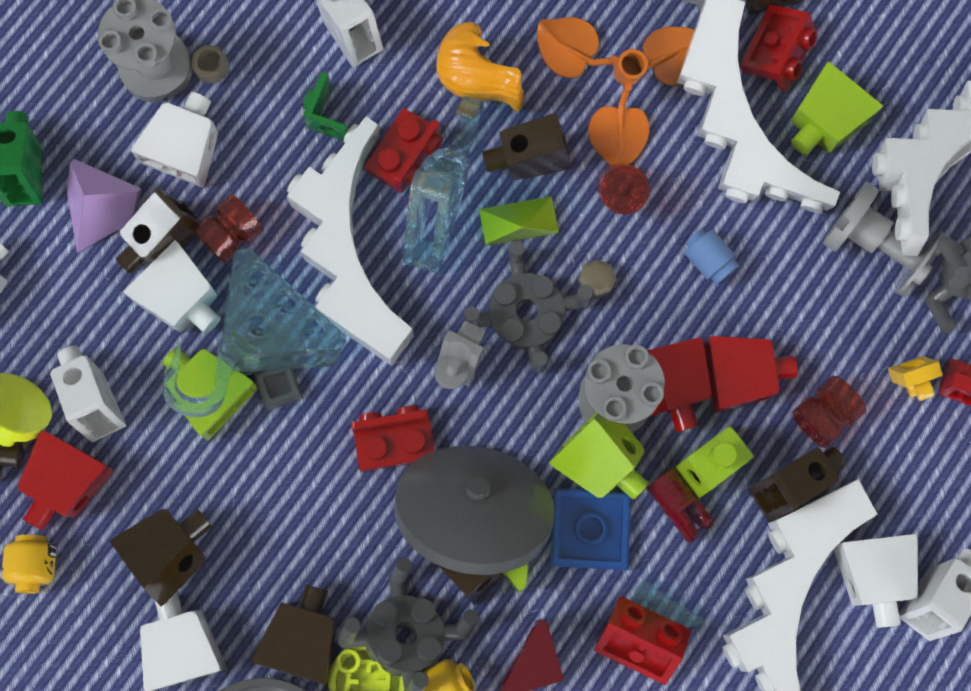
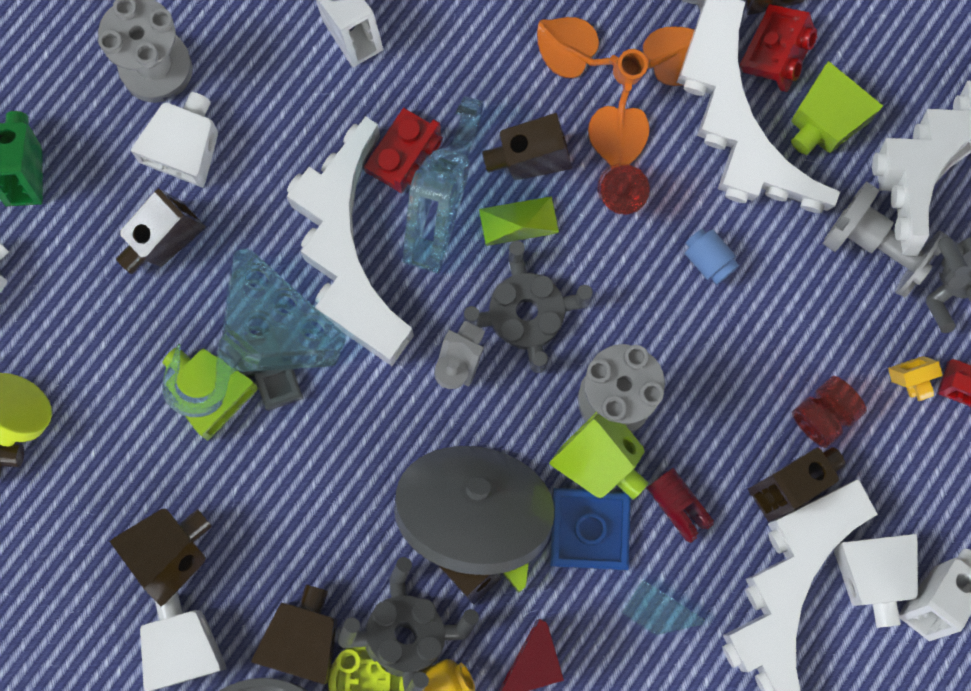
yellow head [1,534,57,594] -> none
red torso [18,430,115,531] -> none
white torso [50,346,127,443] -> none
lavender slope [67,159,141,254] -> none
white torso [123,240,221,334] -> none
dark tan tile [191,45,229,84] -> none
clear red wheel [191,193,264,265] -> none
green bracket [303,72,348,141] -> none
red bracket [351,405,435,473] -> none
light orange piece [436,22,525,112] -> none
dark tan tile [578,259,617,299] -> none
red bracket [594,596,691,685] -> none
red torso [647,337,712,433] -> none
lime torso [674,426,755,499] -> none
red torso [704,336,798,414] -> none

